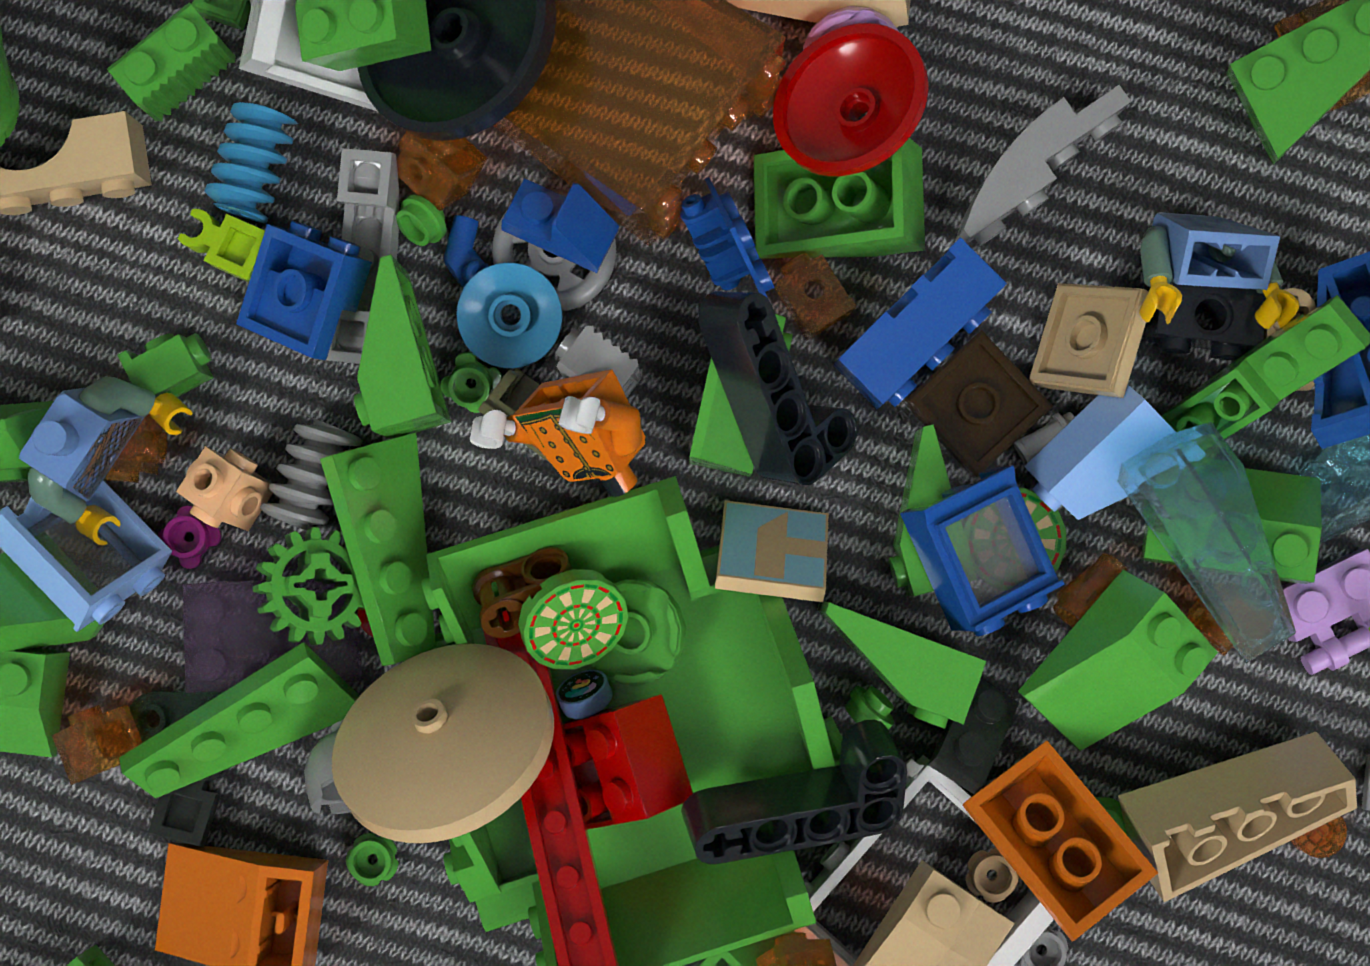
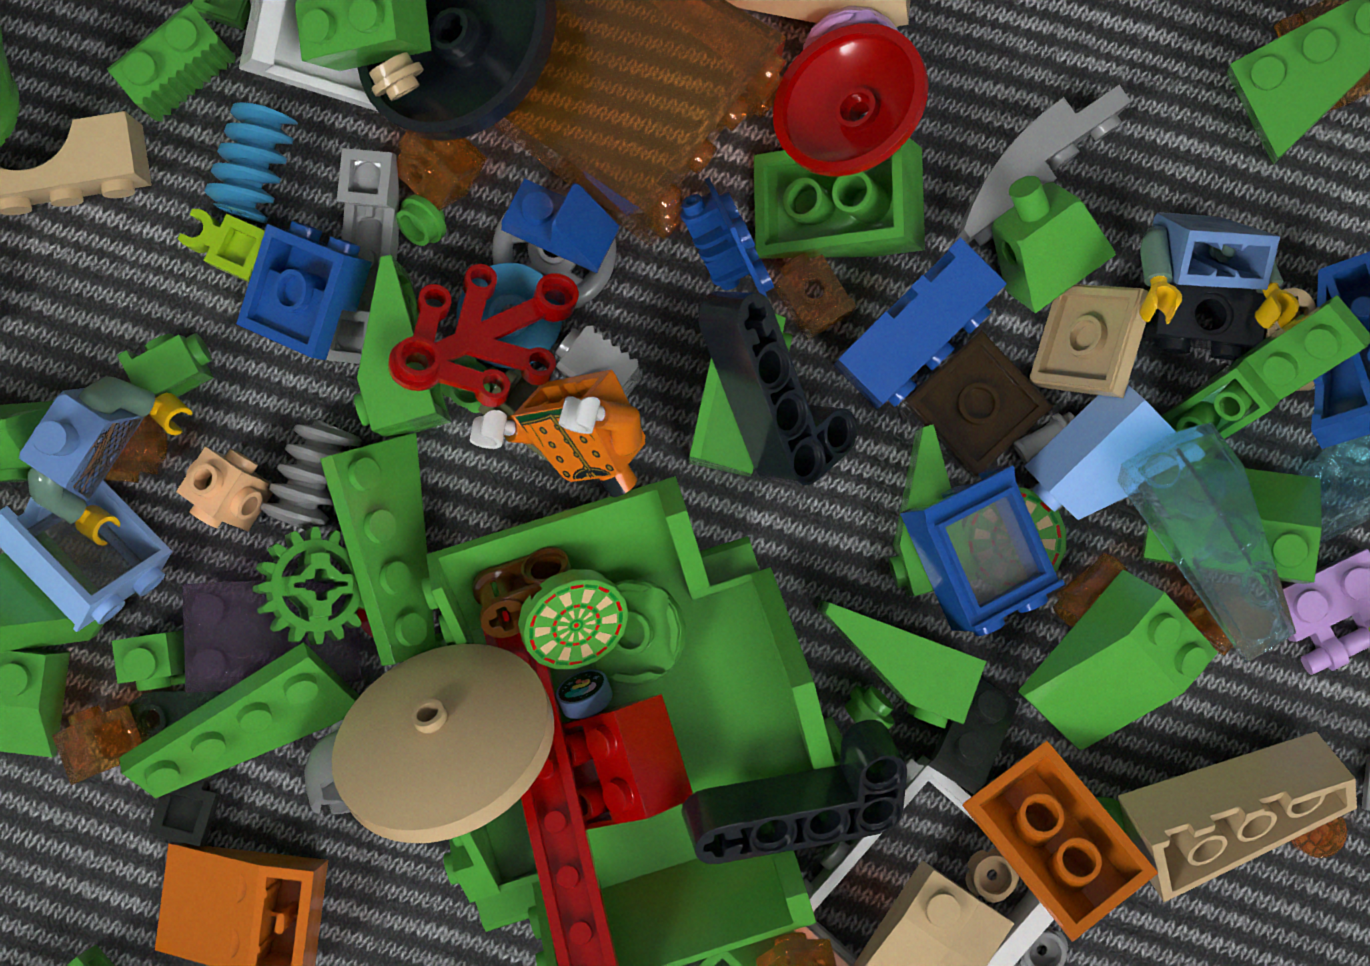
magenta plate [158,506,222,569] -> none
bright green plate [346,833,399,886] -> none
blue arm [444,215,489,288] -> none
tile [715,500,829,602] -> none
none -> bright green brick [112,630,192,691]
none -> tan plate [369,52,424,101]
none -> red plant [388,264,579,407]
none -> bright green torso [991,176,1116,313]

